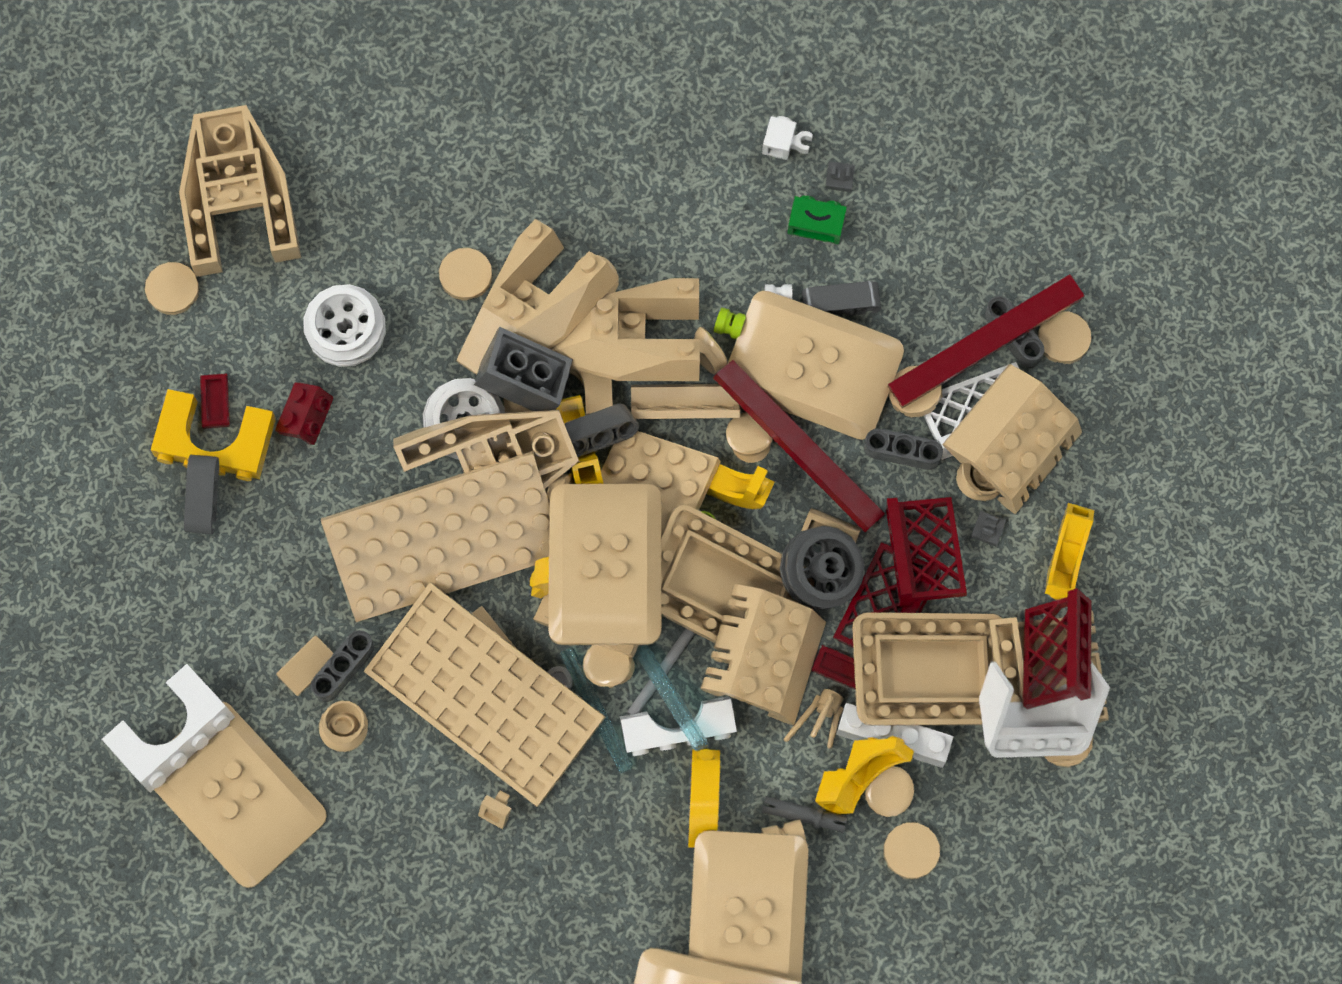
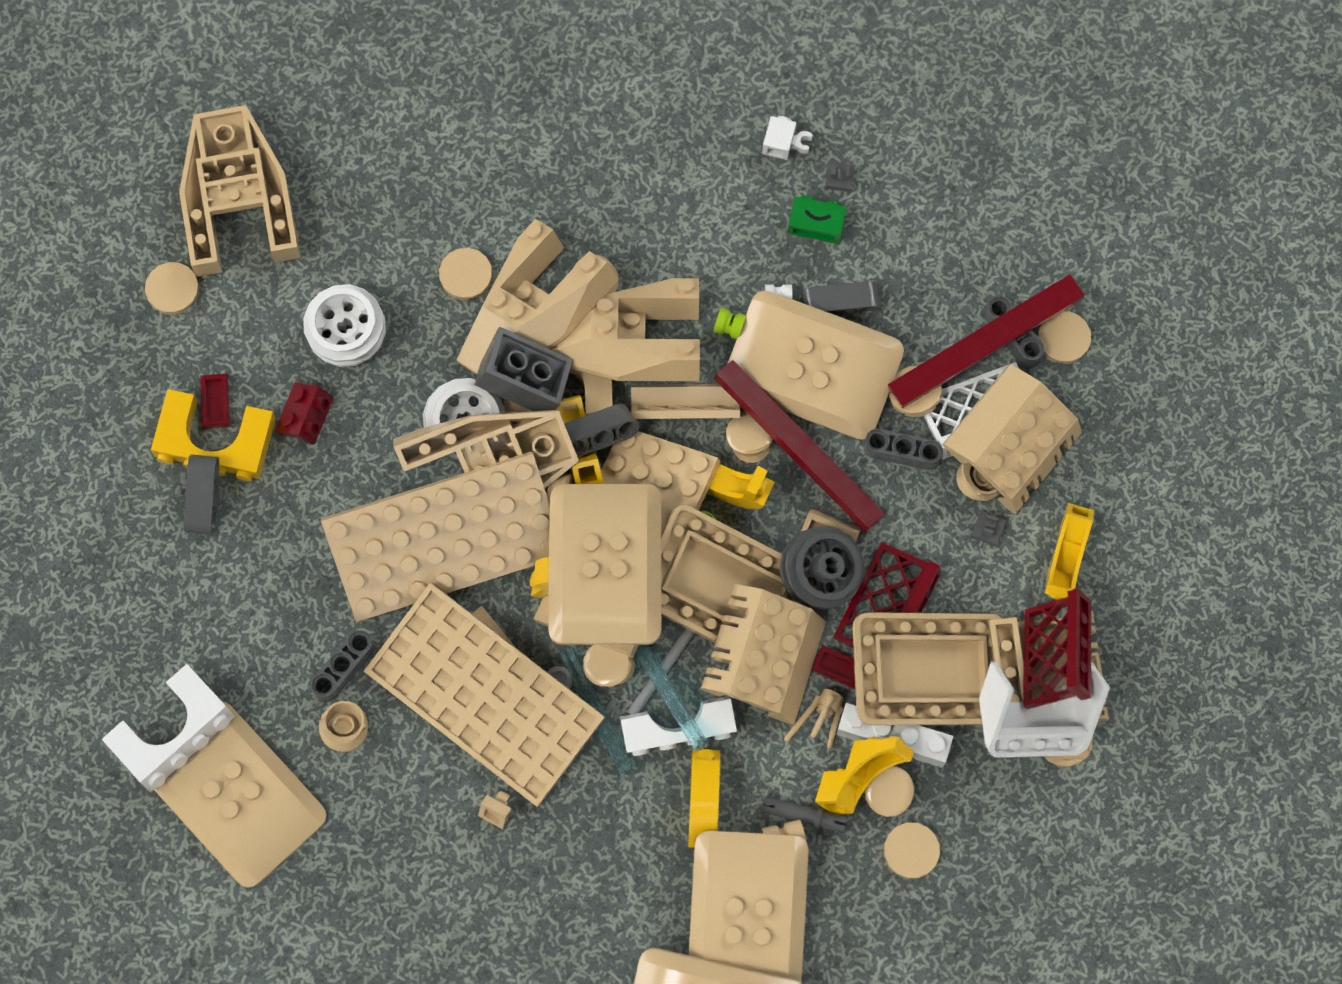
tan slope [276,635,334,697] -> none
tan piece [694,327,727,374] -> none
dark red fence [886,497,967,607] -> none

